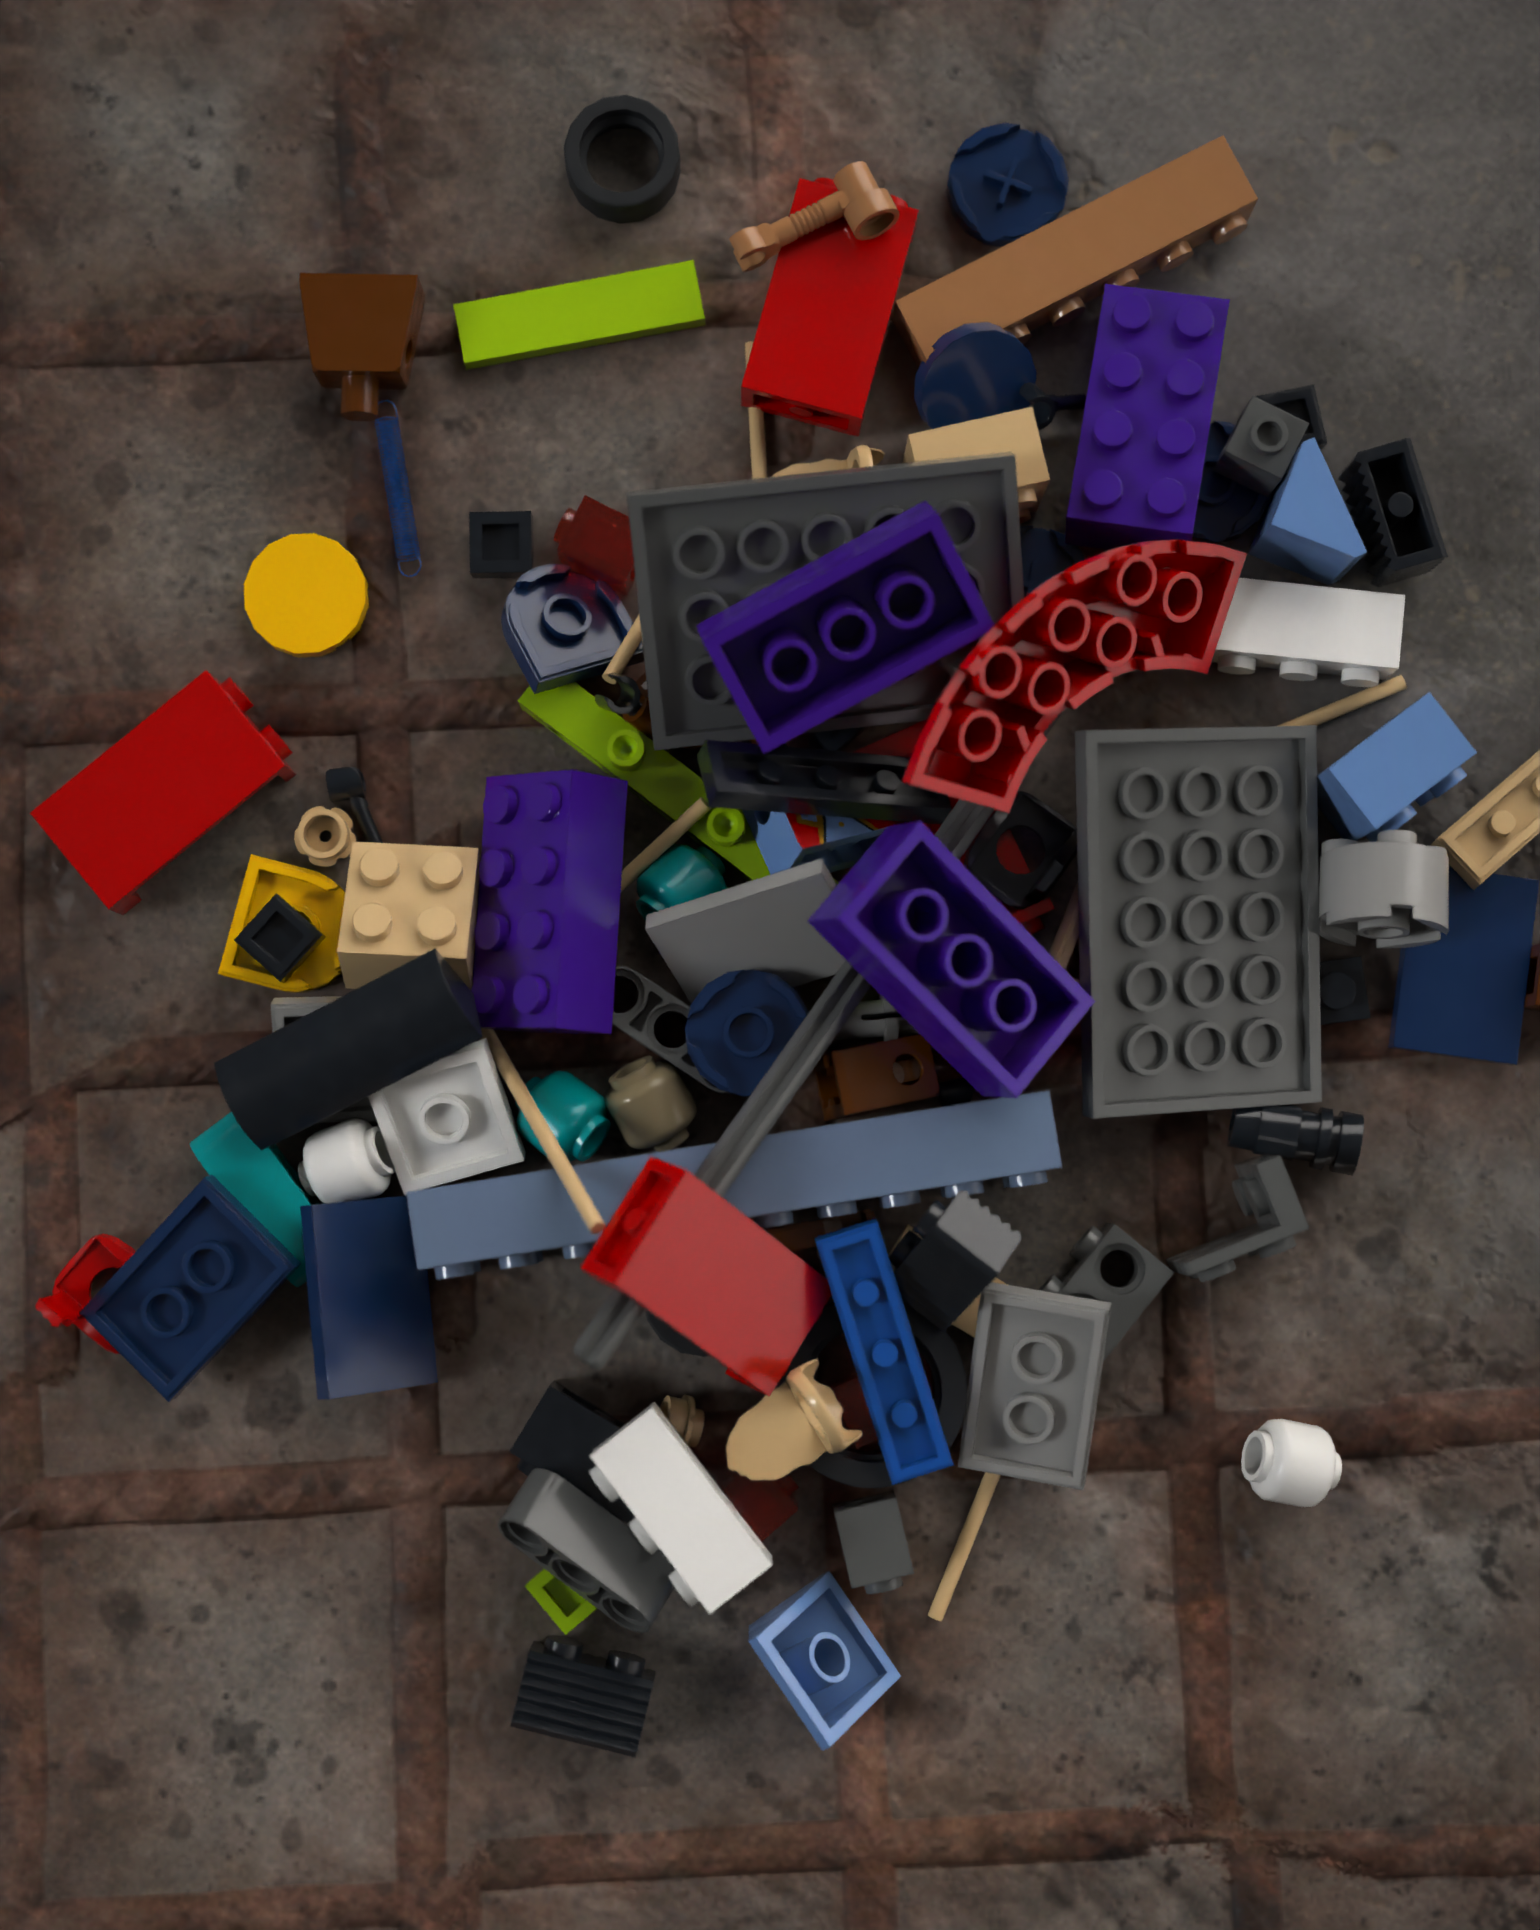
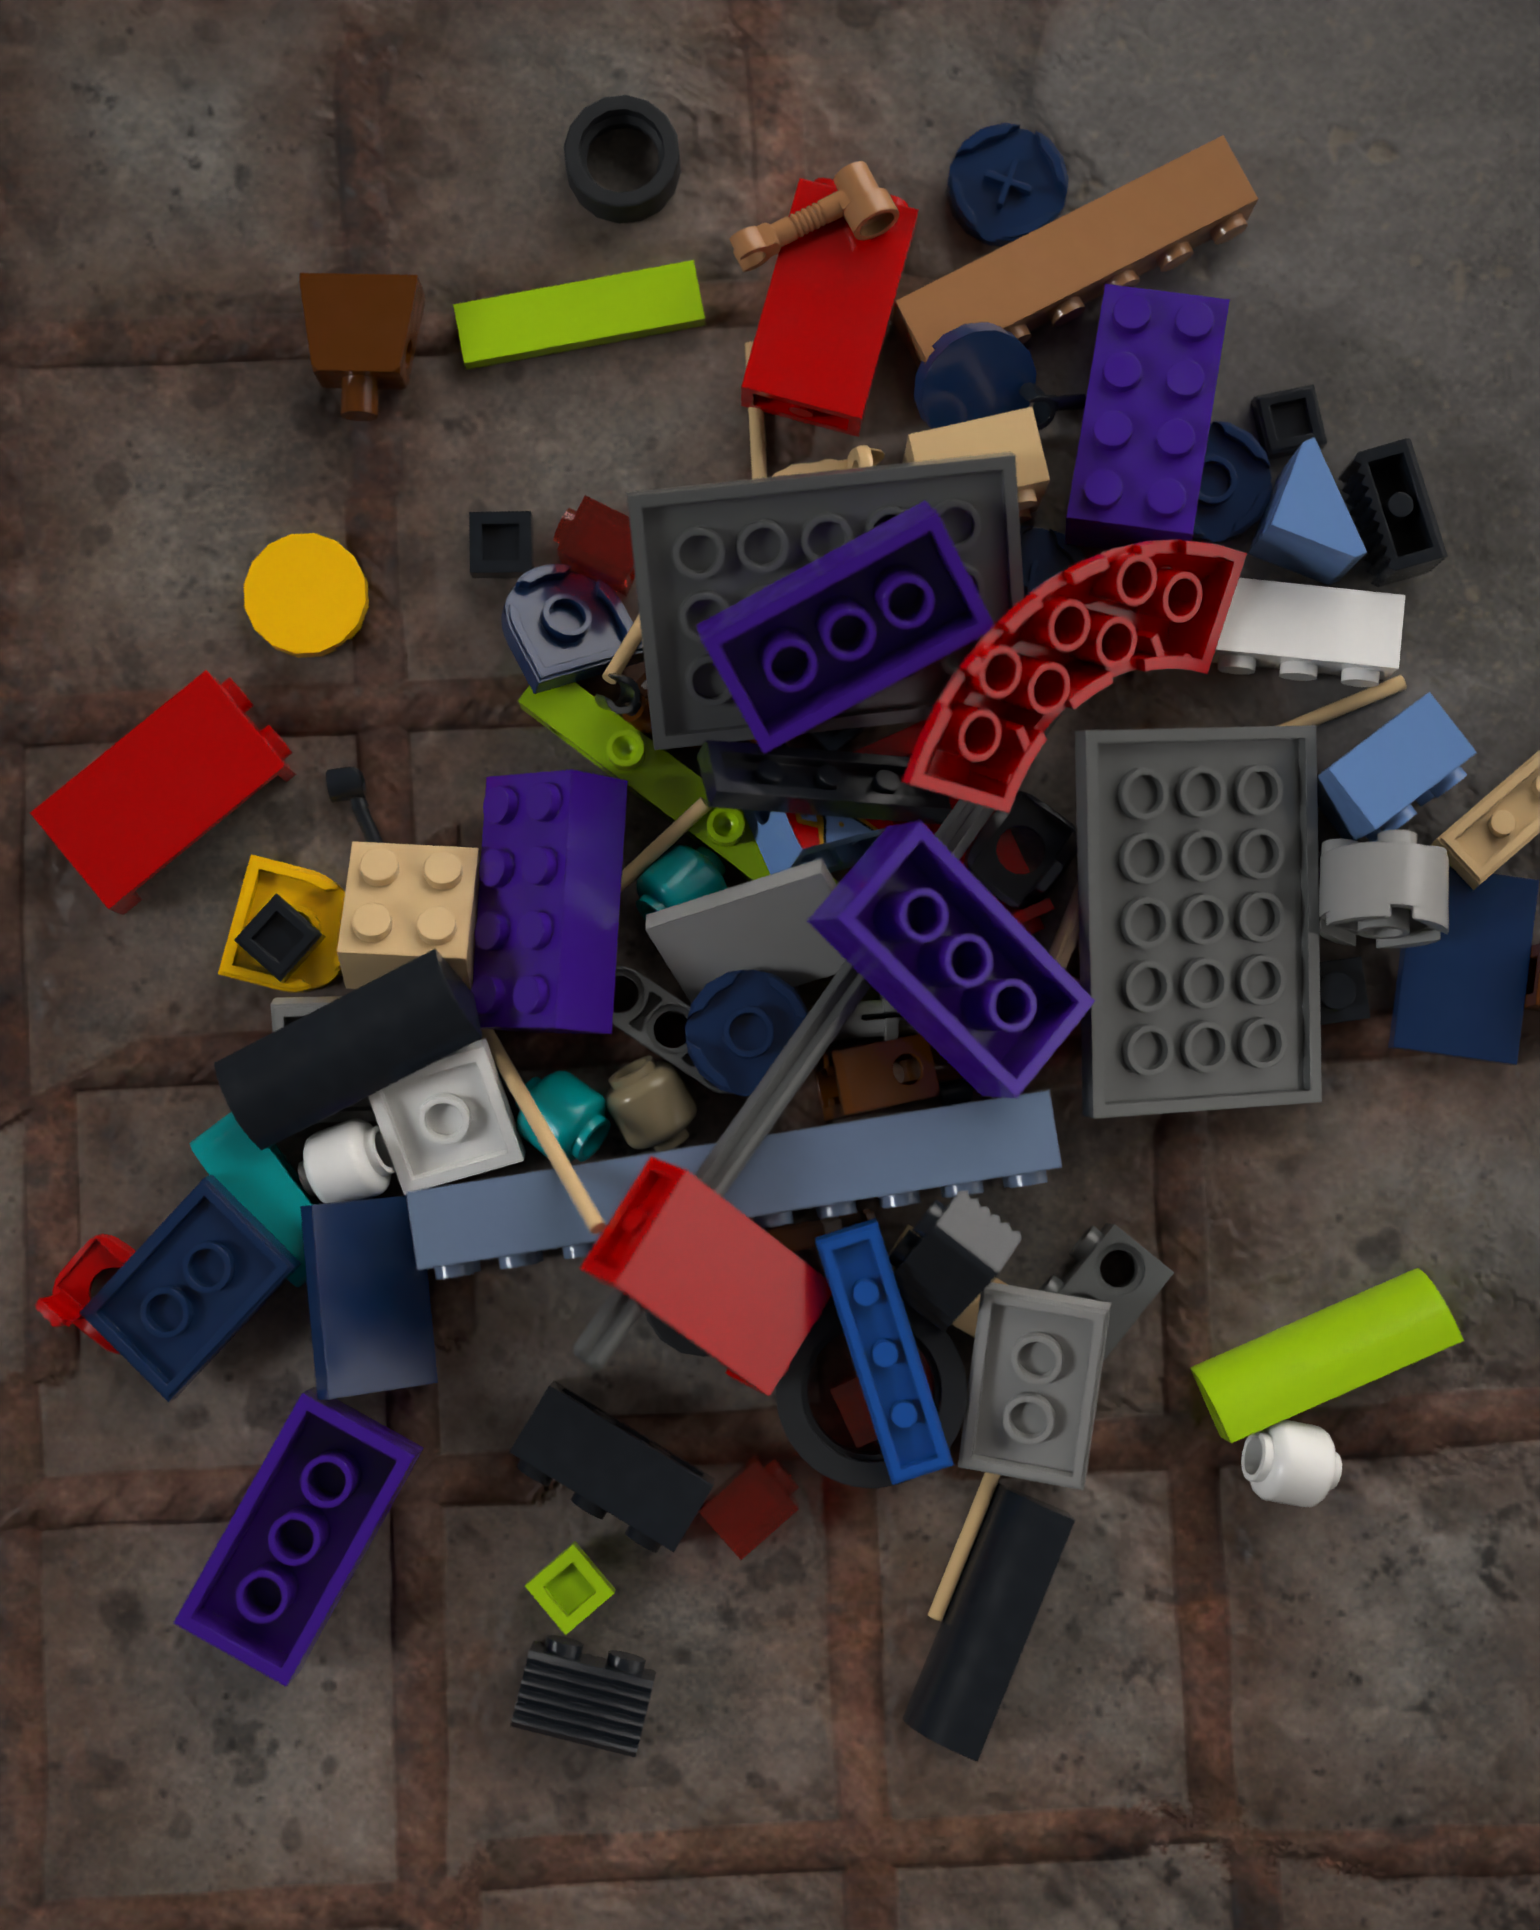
tan plate [294,806,356,867] -> none
blue piece [374,400,421,577] -> none
dark grey beam [497,1468,675,1633] -> none
white brick [589,1402,772,1614] -> none
tan plate [660,1394,704,1447] -> none
tan piece [726,1359,862,1481] -> none
medium blue slope [748,1571,901,1750] -> none
dark grey brick [832,1490,914,1594] -> none
dark grey bracket [1166,1155,1310,1282] -> none
dark grey brick [1212,396,1309,498] -> none
black axle [1227,1105,1364,1176] -> none
none -> dark purple brick [173,1387,424,1687]
none -> black brick [902,1483,1075,1762]
none -> lime brick [1190,1268,1464,1443]

